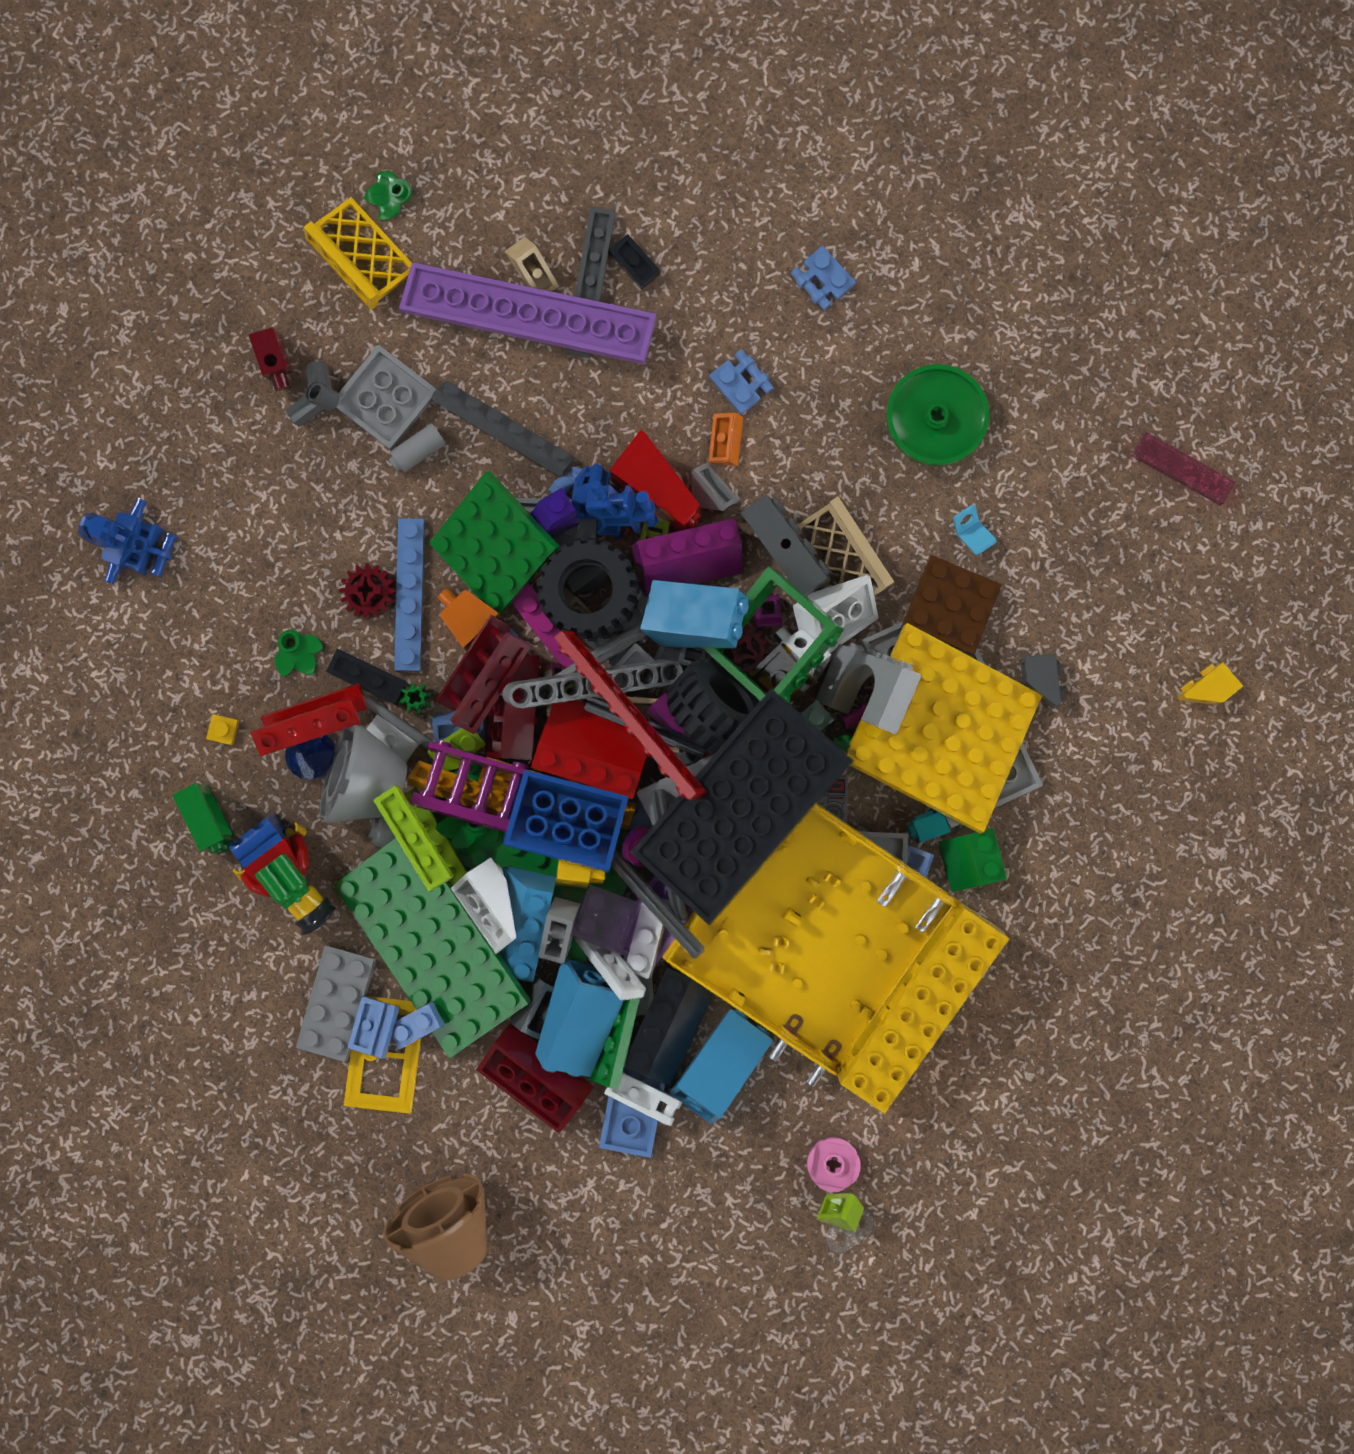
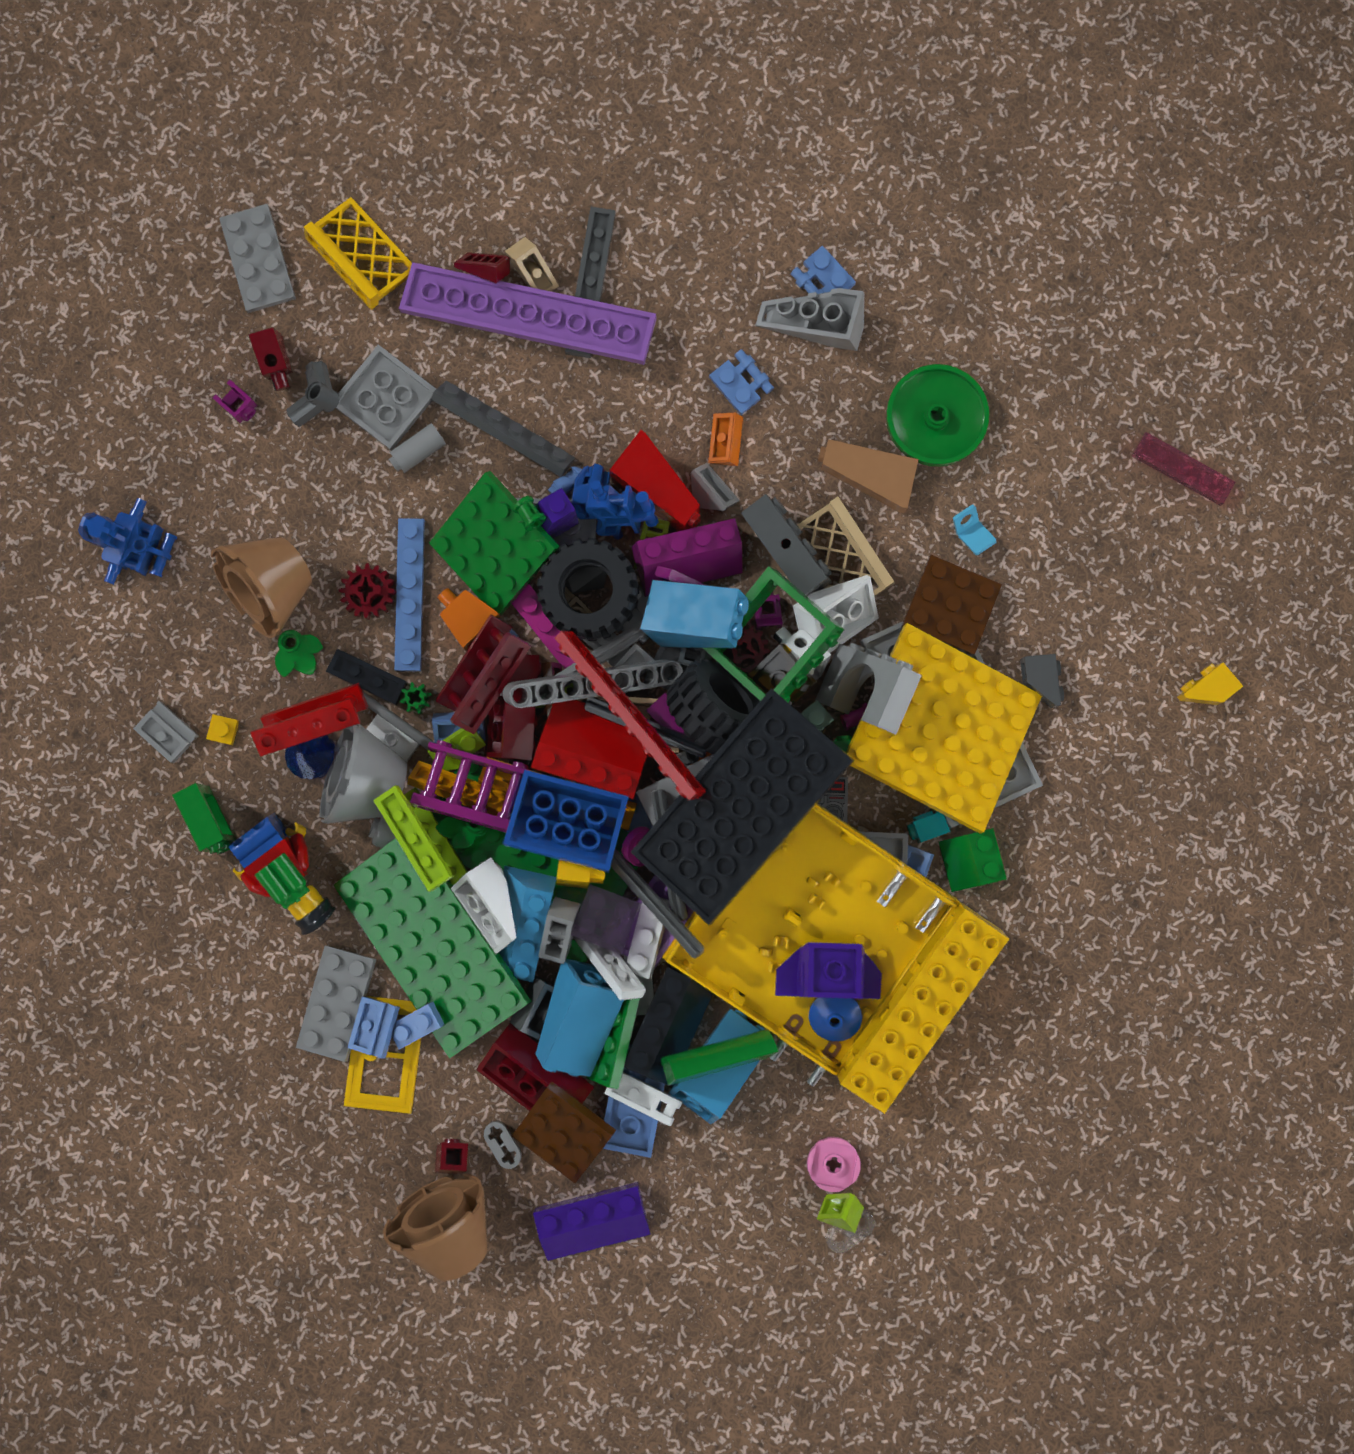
green plate [364,171,412,221] -> none
black plate [609,234,661,290] -> none
none -> light grey plate [133,701,199,764]
none -> medium nougat cone [211,537,312,638]
none -> magenta window [213,380,257,423]
none -> light grey plate [219,204,296,313]
none -> dark red brick [435,1139,468,1174]
none -> dark red slope [454,252,510,284]
none -> light grey beam [484,1121,522,1169]
none -> green bush [512,496,546,531]
none -> reddish brown plate [512,1081,616,1183]
none -> dark purple slope [533,1182,651,1261]
none -> magenta tile [655,566,707,586]
none -> green brick [661,1029,778,1086]
none -> light grey wedge [756,288,865,351]
none -> dark purple piece [775,942,882,999]
none -> blue dish [809,997,862,1041]
none -> medium nougat slope [818,439,918,514]

